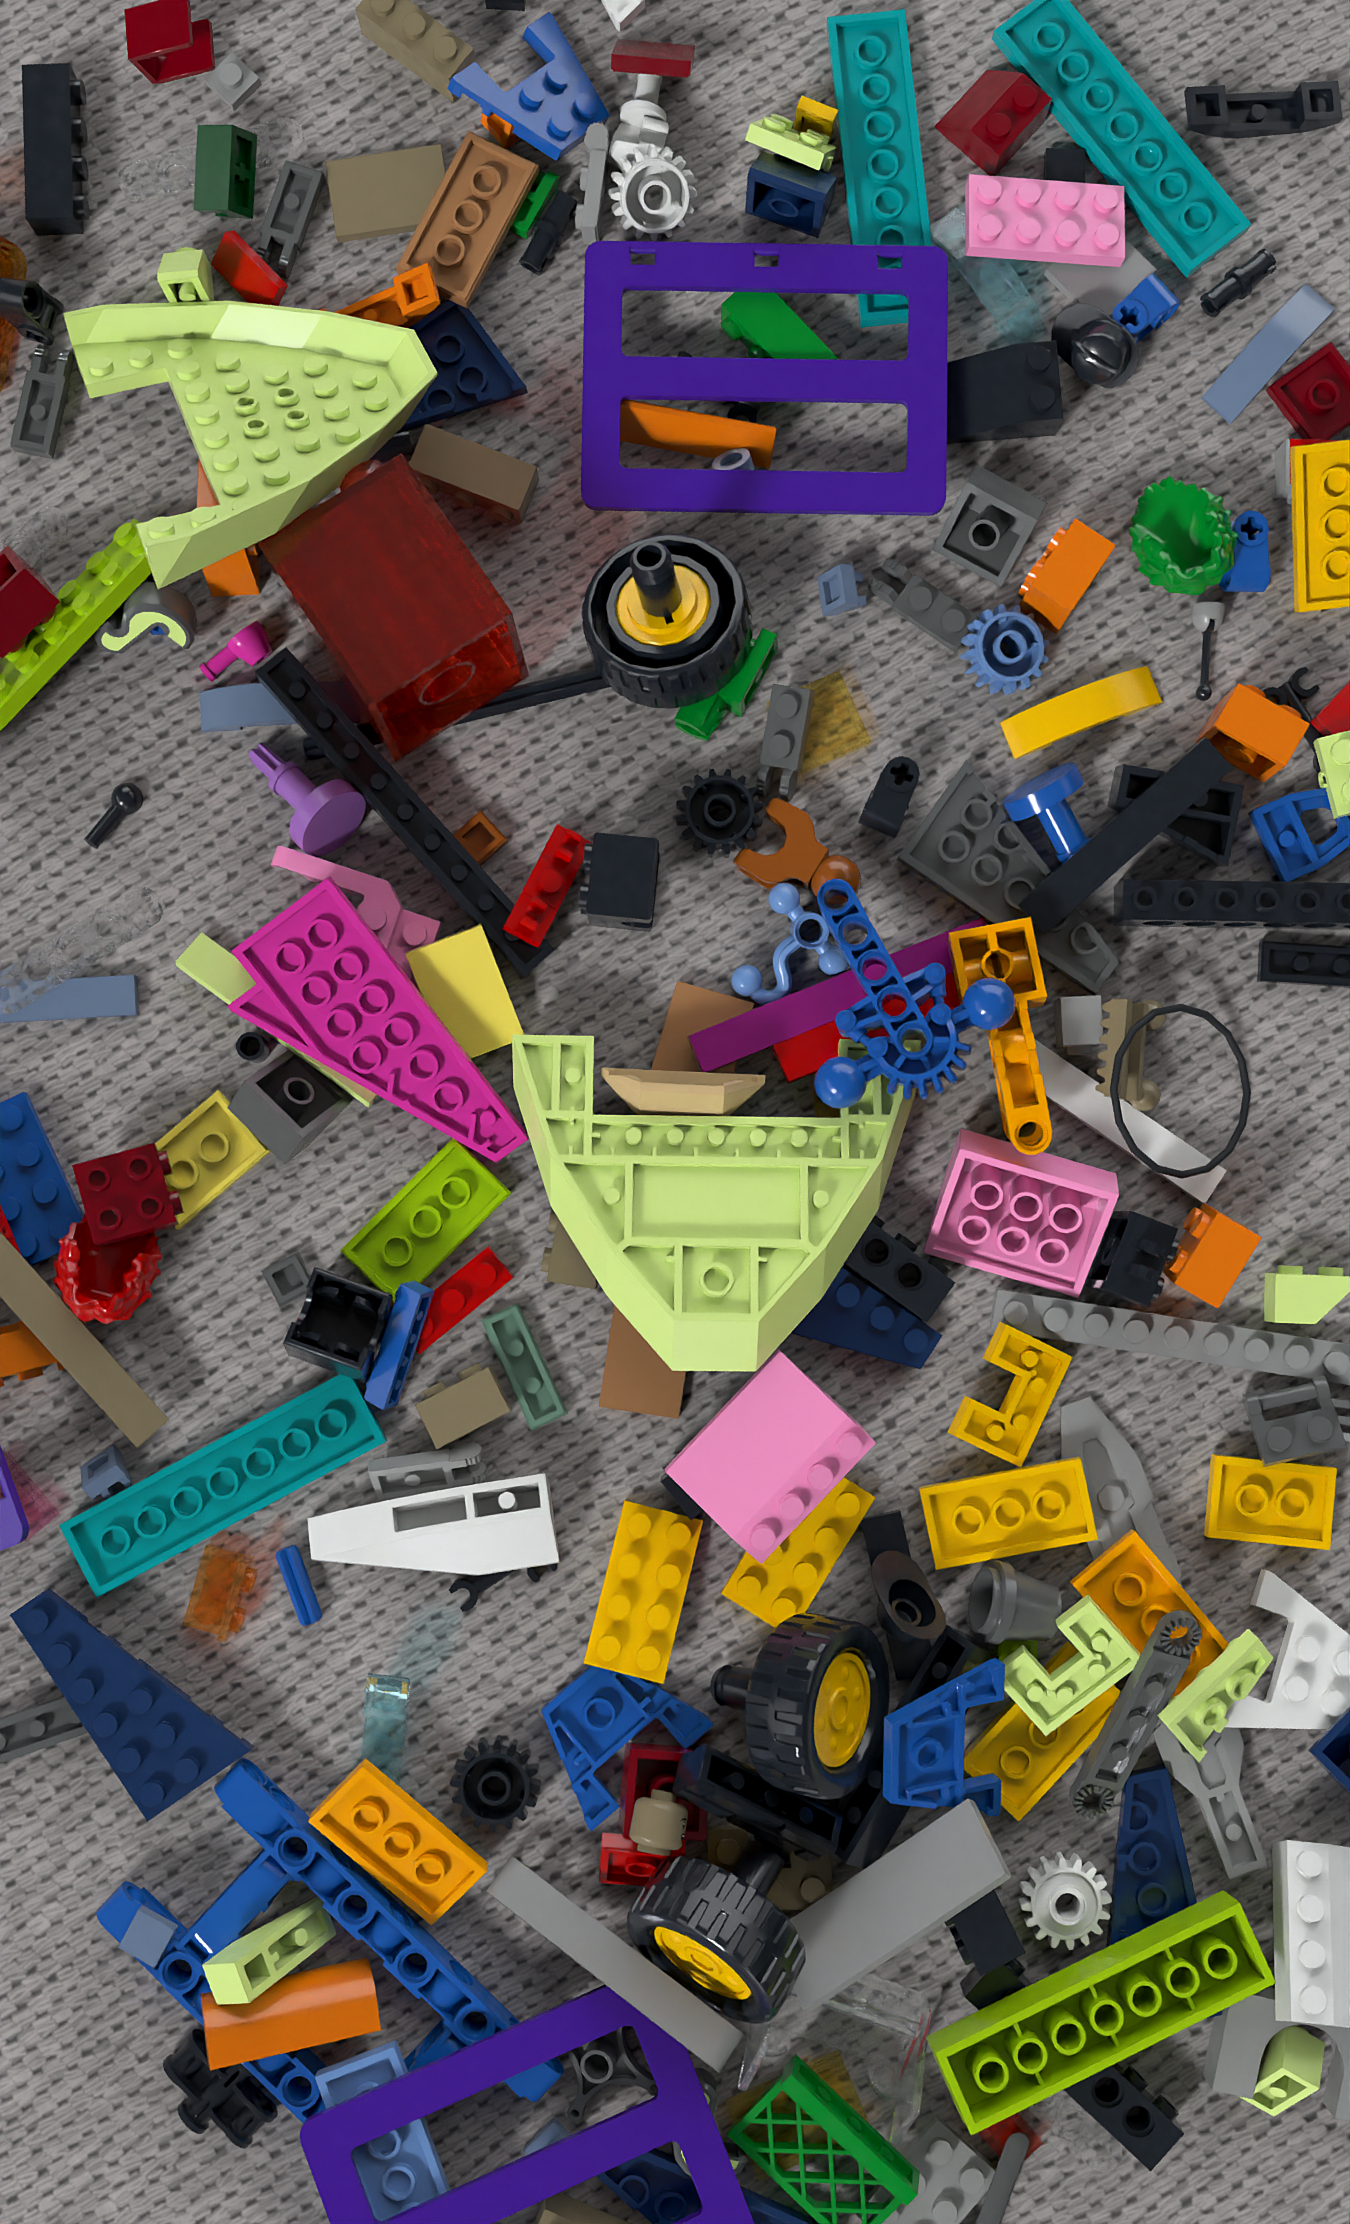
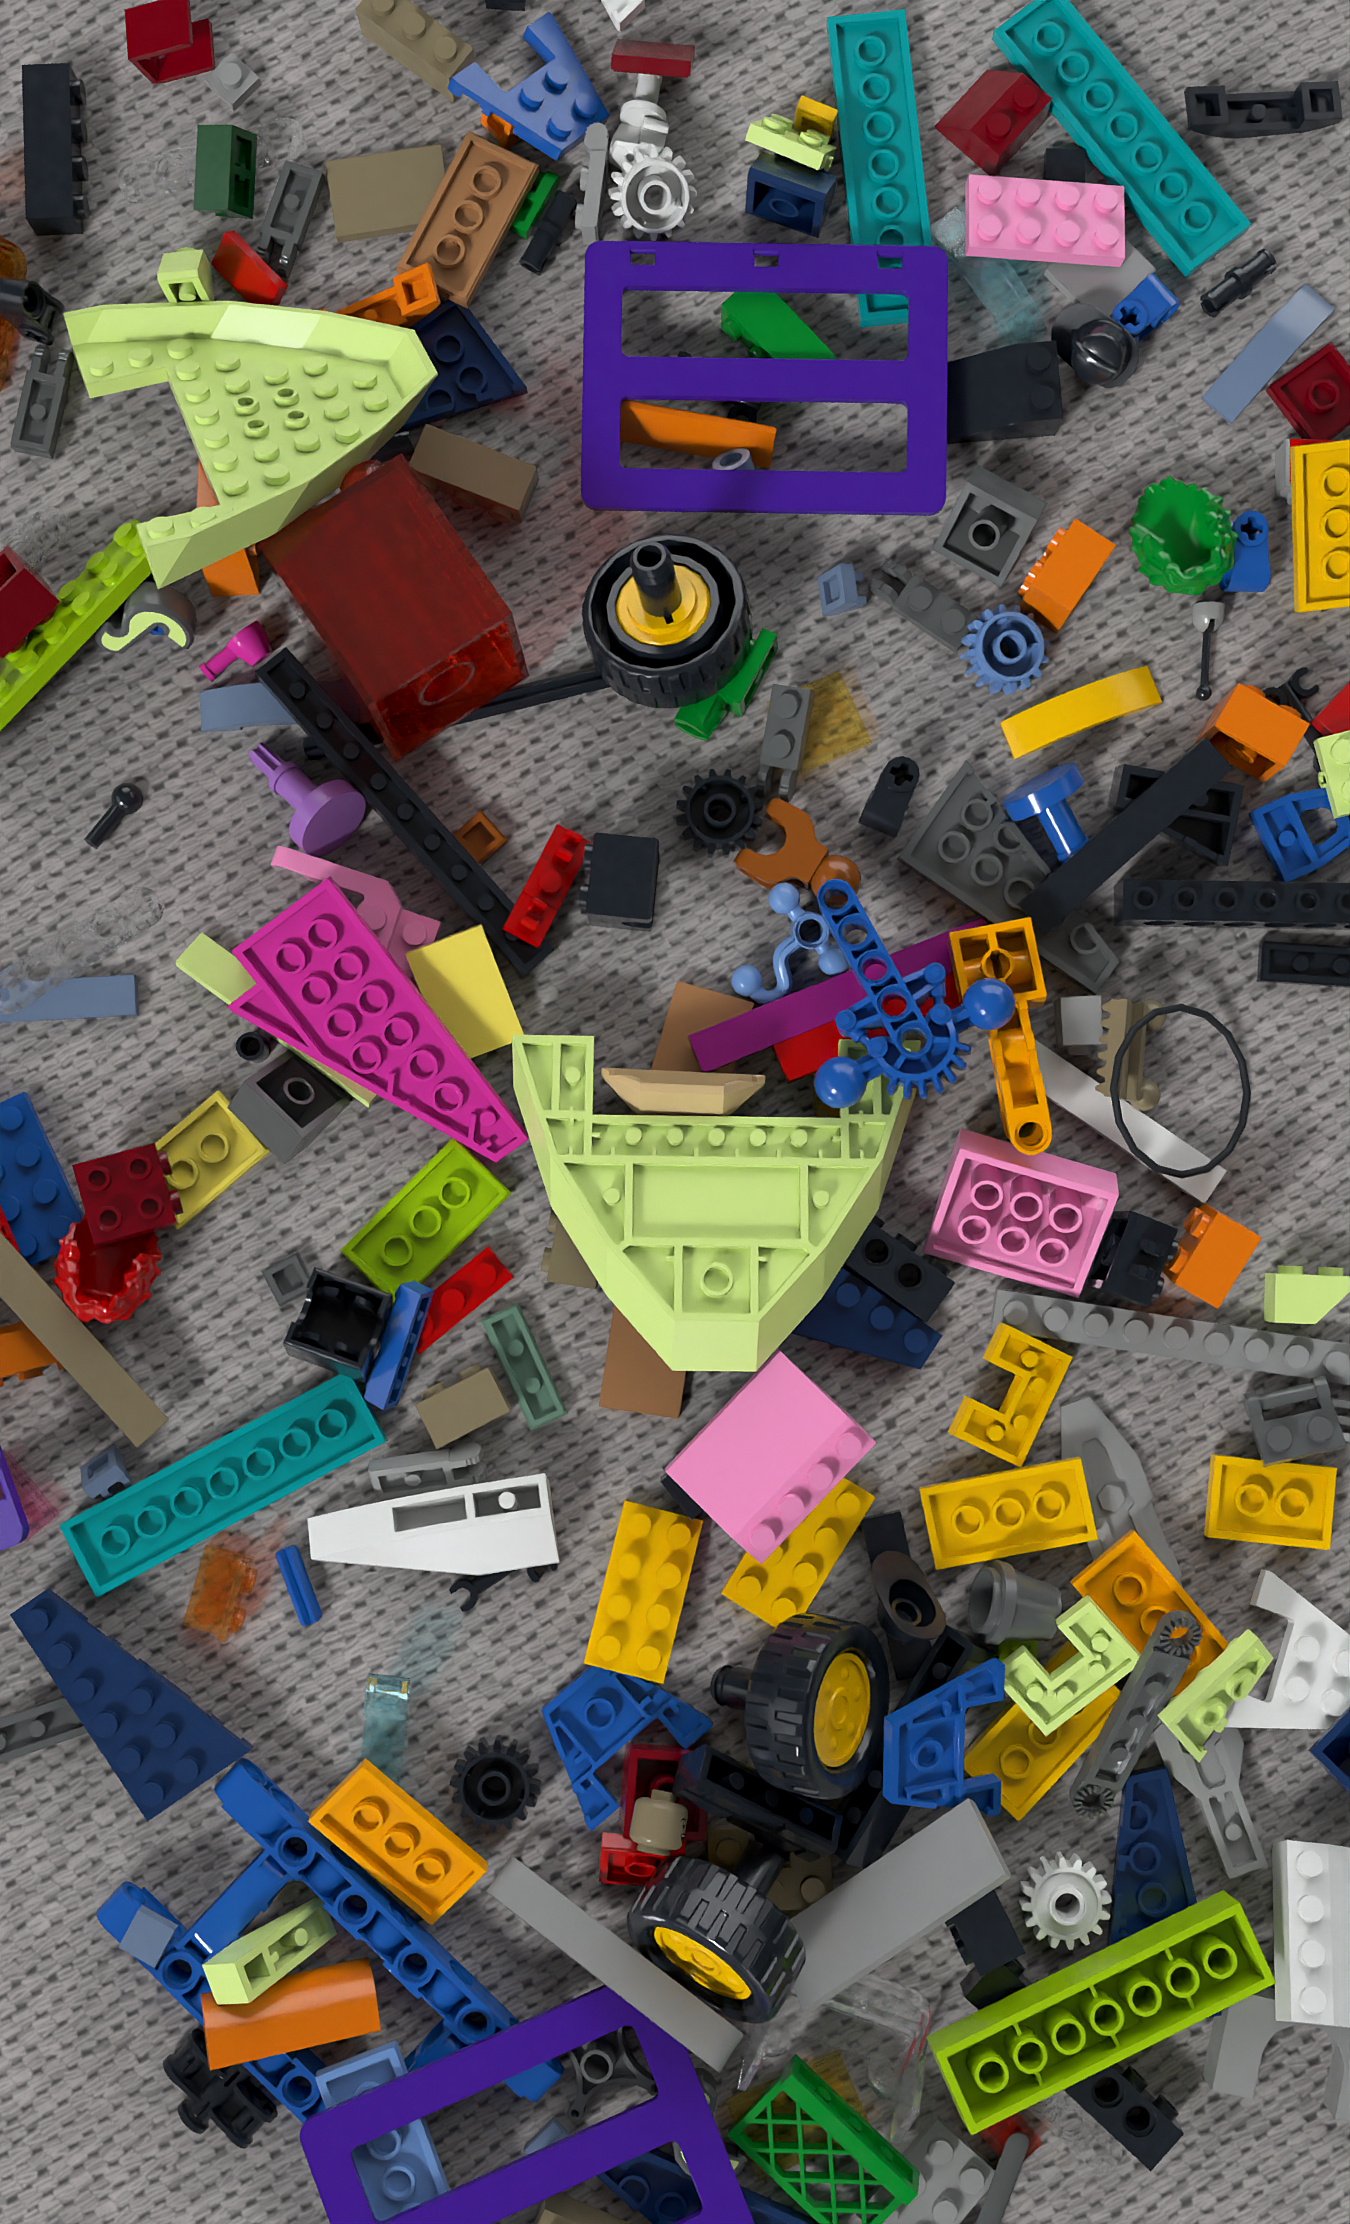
yellowish green slope [1238,2025,1325,2116] -> none

